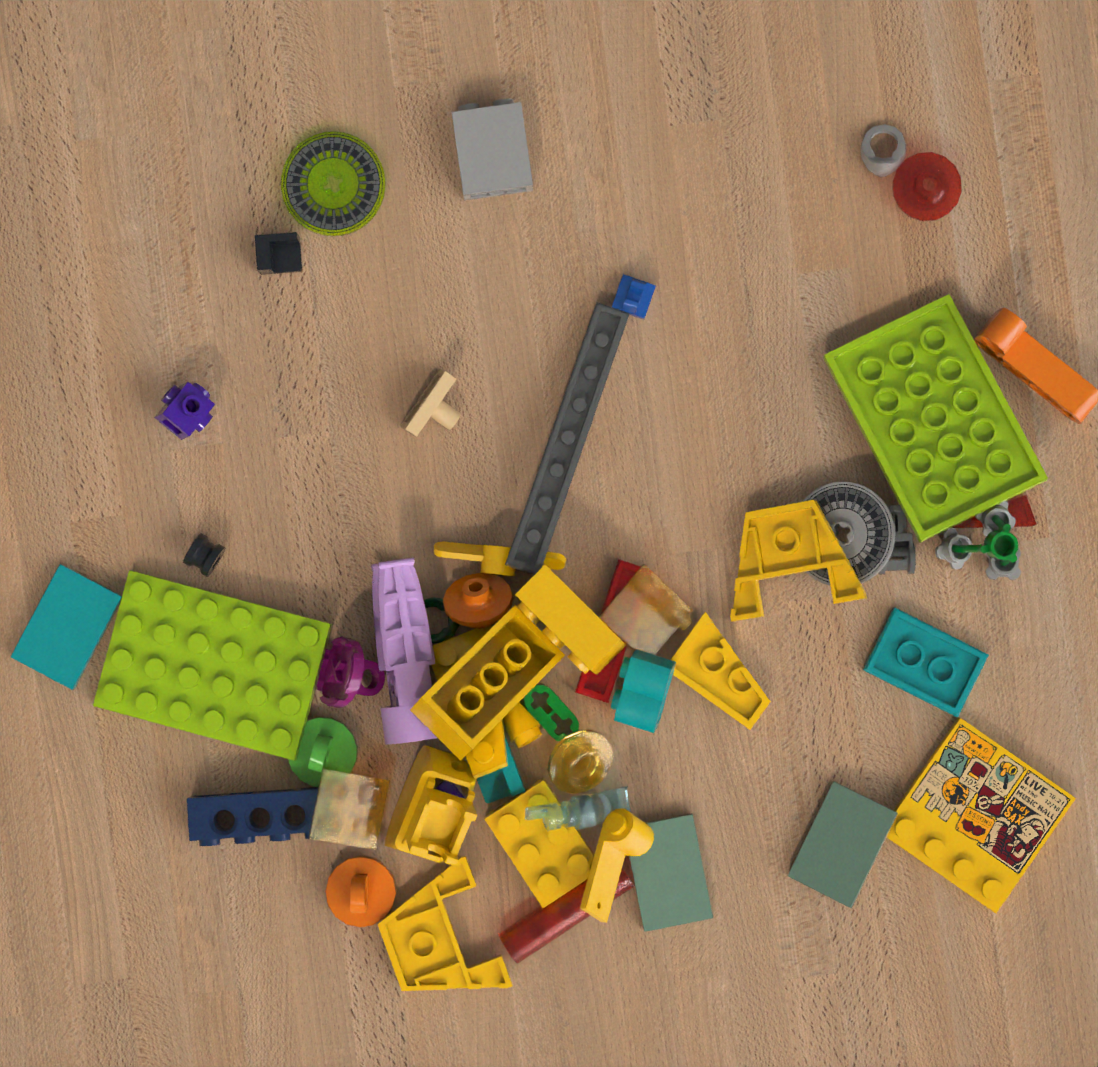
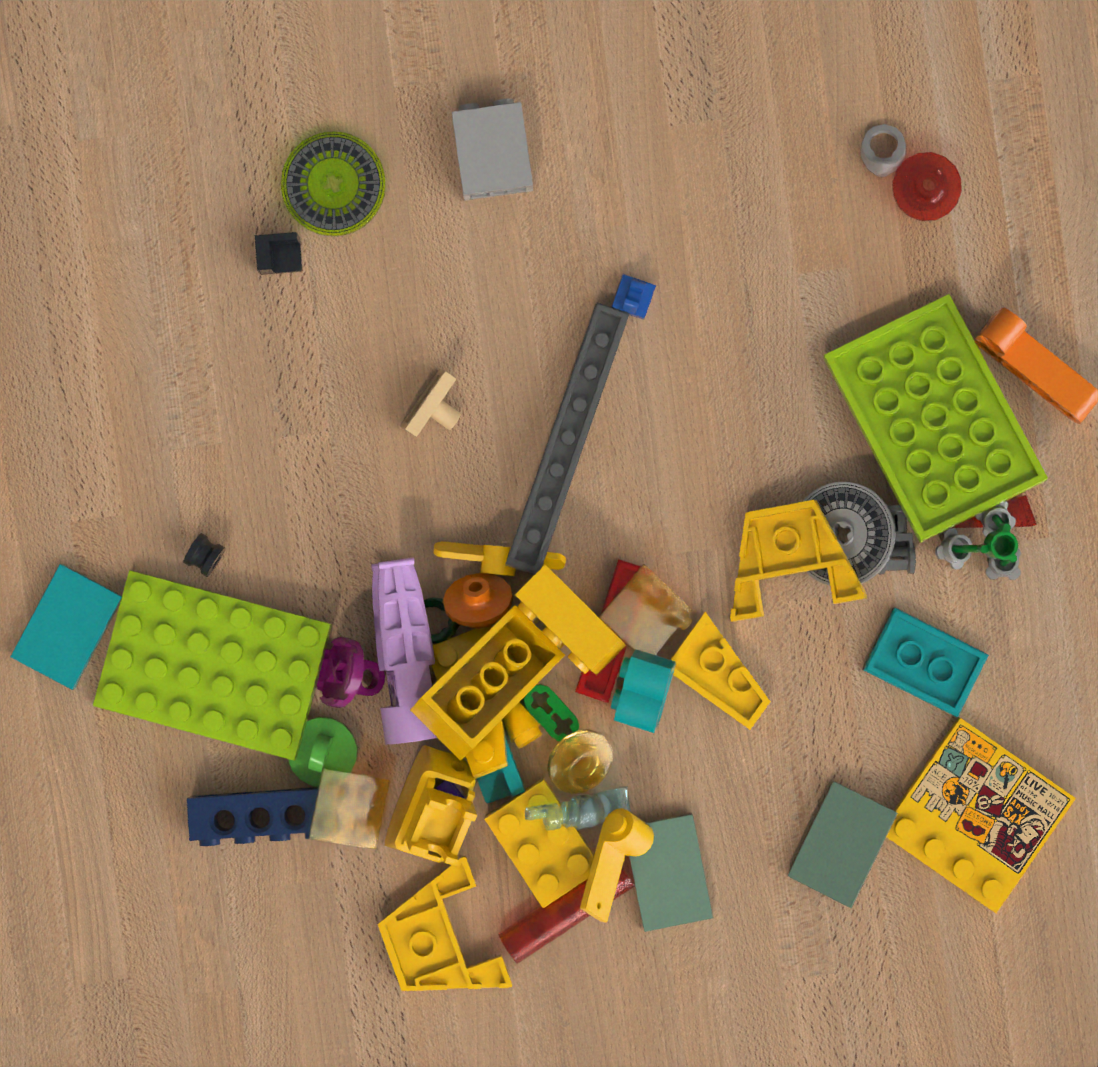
dark purple brick [154,382,215,440] -> none
orange tile [325,856,396,927] -> none

